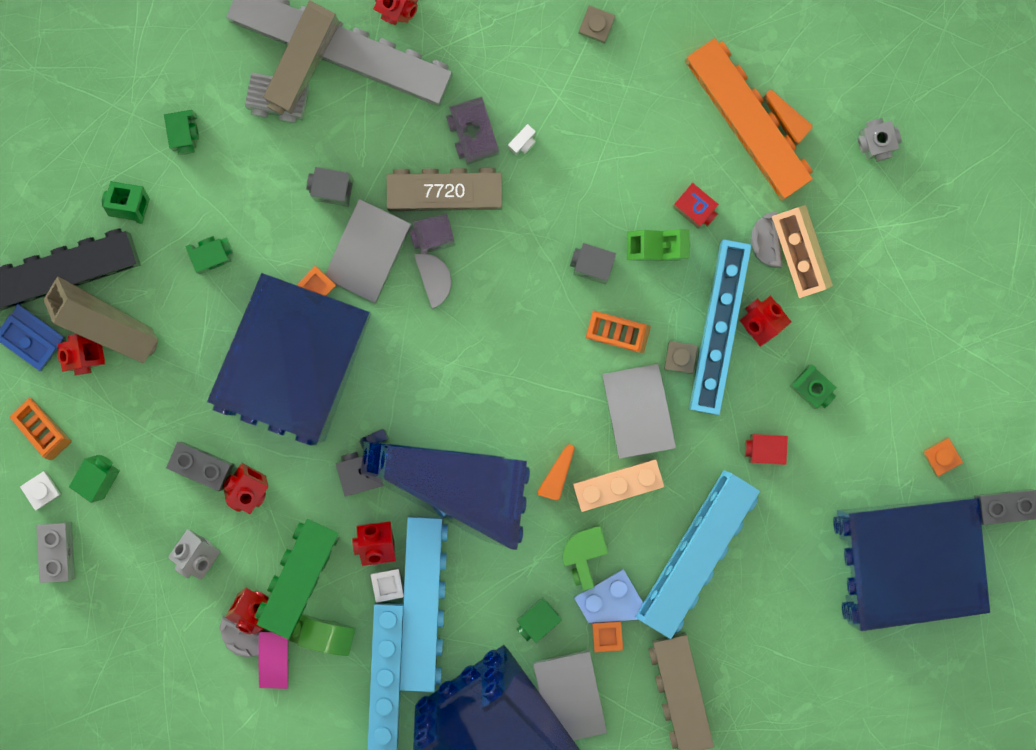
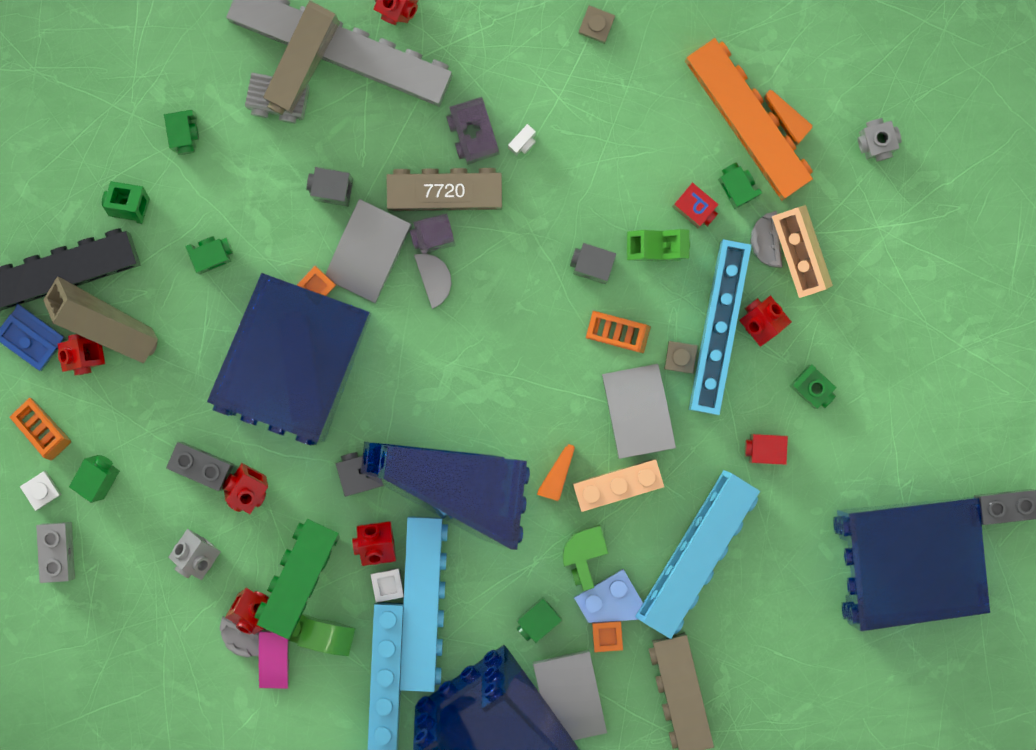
dark blue tile [359,429,389,450] -> none
orange plate [923,438,963,477] -> none
none -> green brick [718,162,762,209]

